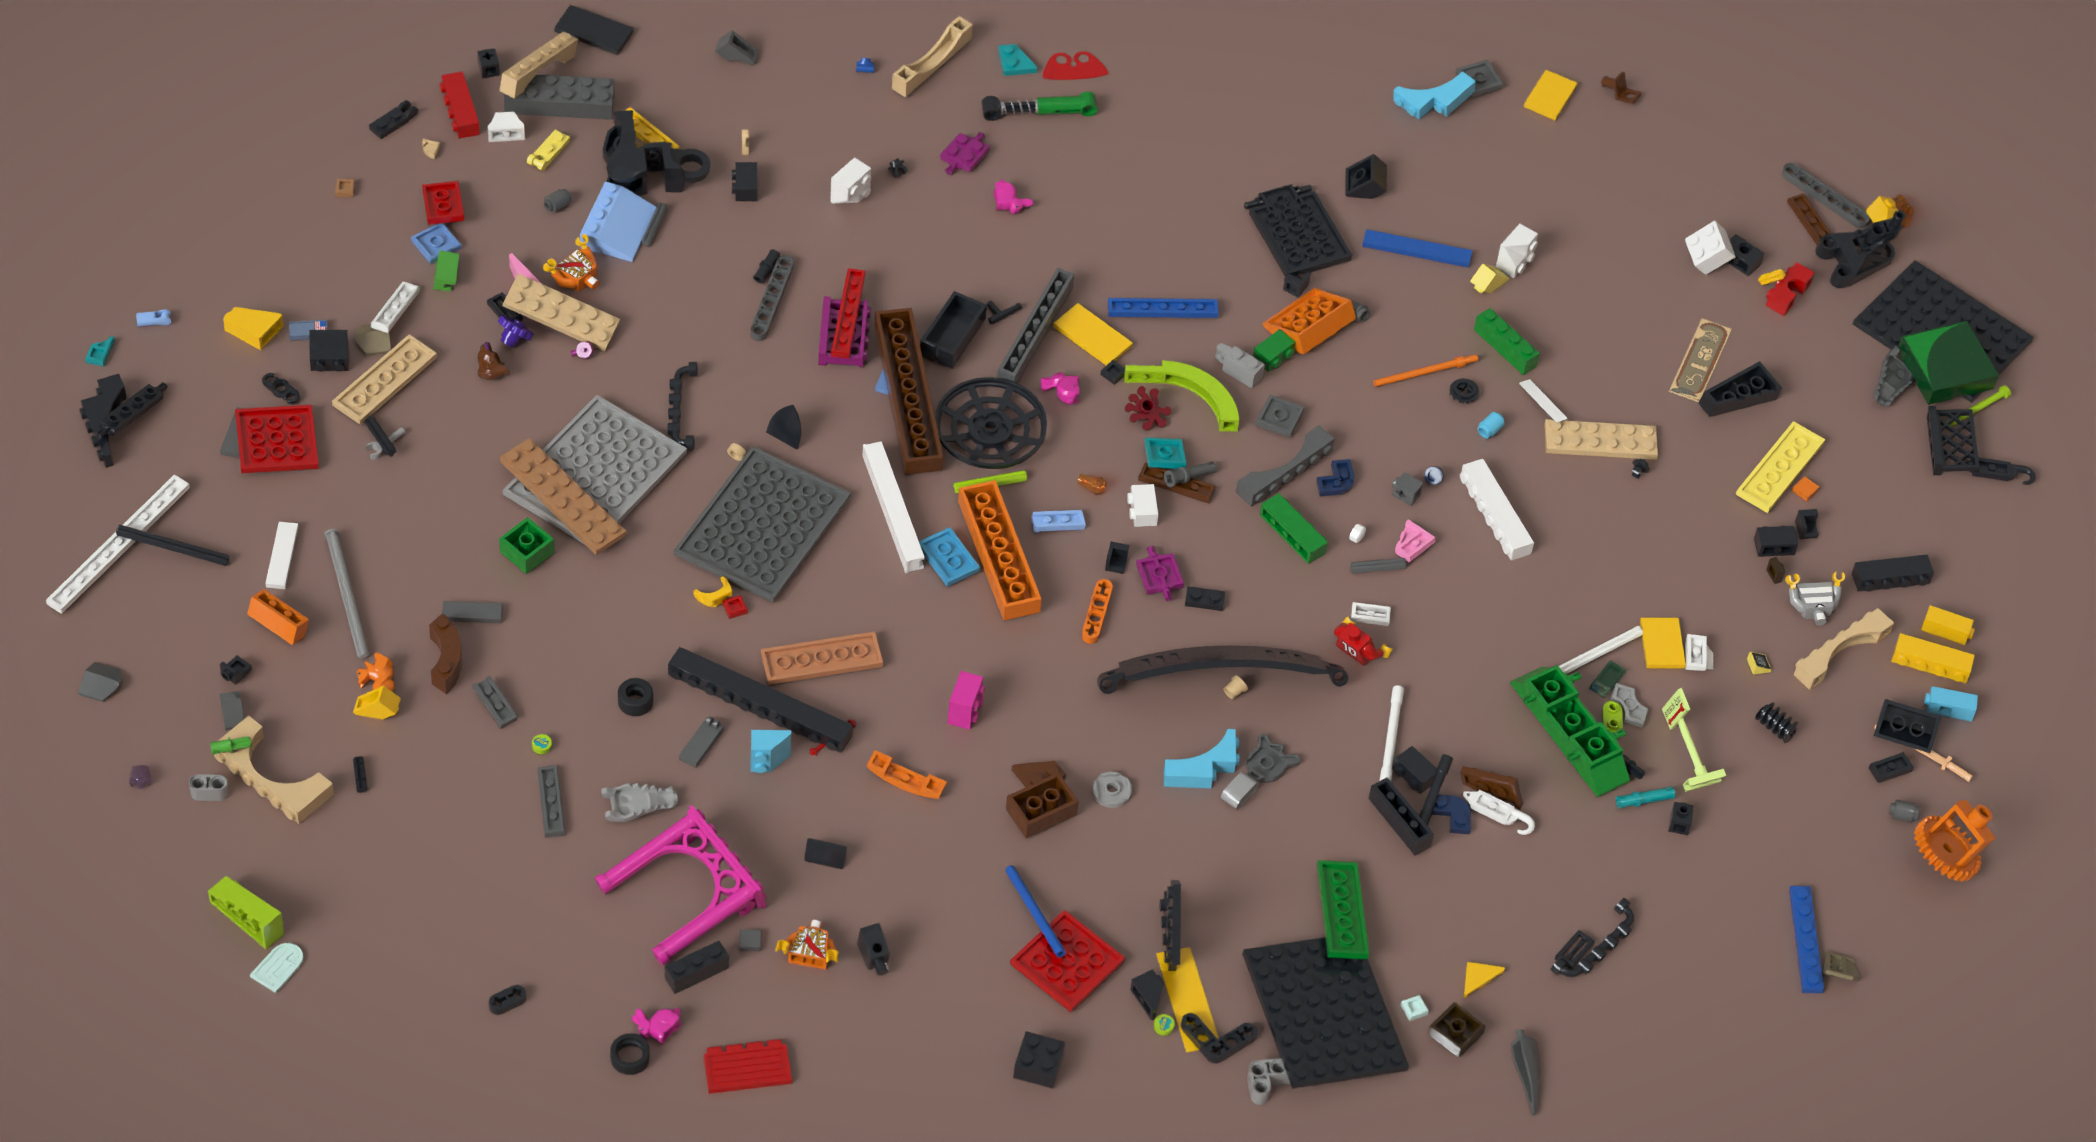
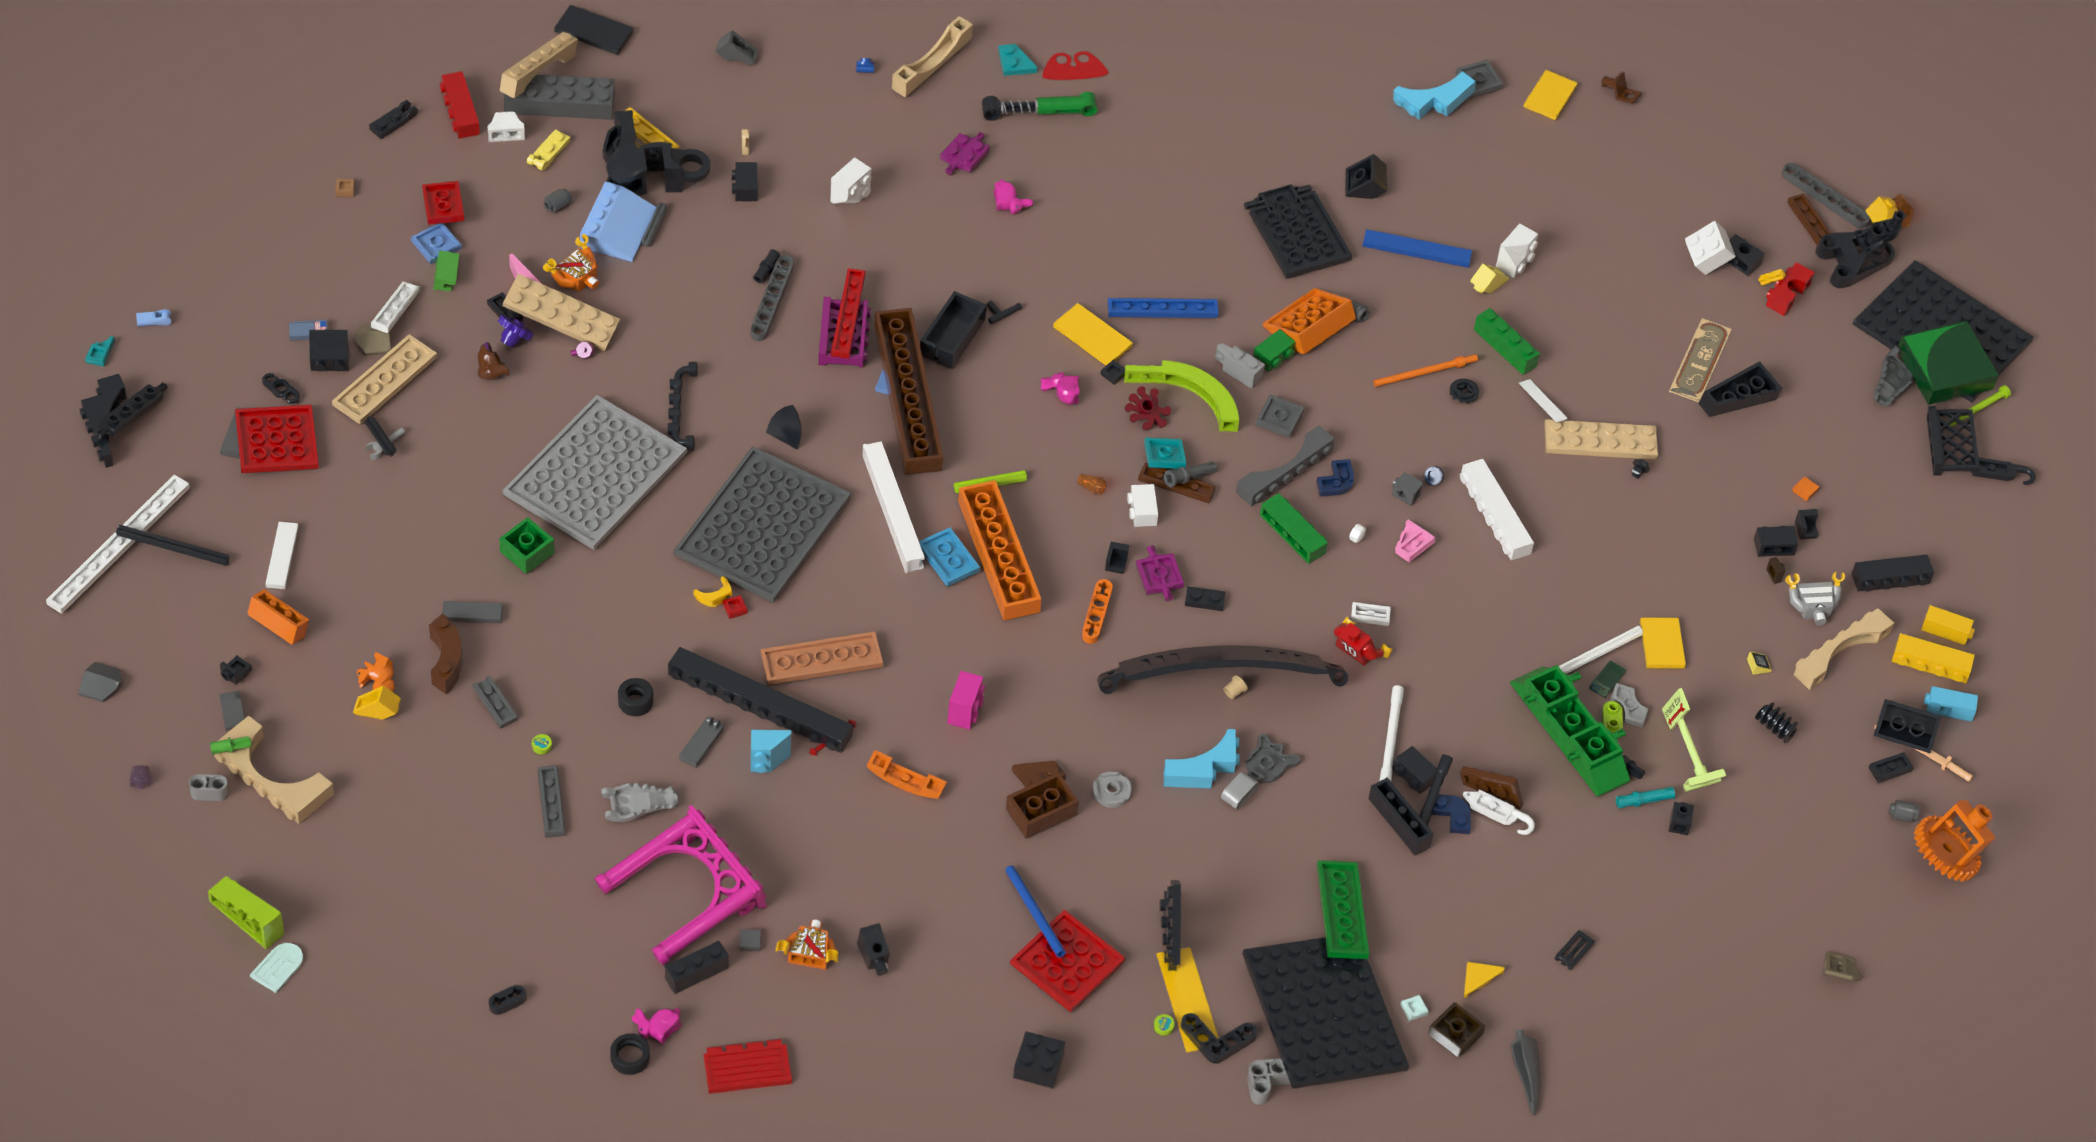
yellow slope [223,307,284,350] -> none
light grey axle [324,529,369,659] -> none
black axle [353,756,368,793] -> none
tan tile [422,138,441,159] -> none
black brick [477,48,500,79] -> none
medium nougat plate [499,438,626,555] -> none
tan tile [727,443,747,461] -> none
black slope [804,838,847,869] -> none
black plate [888,158,908,178] -> none
black dish [935,377,1047,469] -> none
dark grey brick [997,268,1074,383] -> none
light blue hinge [1031,510,1086,533] -> none
black slope [1130,969,1164,1021] -> none
black panel [1283,272,1311,298] -> none
dark grey axle [1350,558,1406,573] -> none
medium azure brick [1477,412,1505,439] -> none
black bar [1550,897,1634,977] -> none
white slope [1685,634,1713,671] -> none
light yellow plate [1736,421,1825,513] -> none
blue plate [1789,886,1824,993] -> none

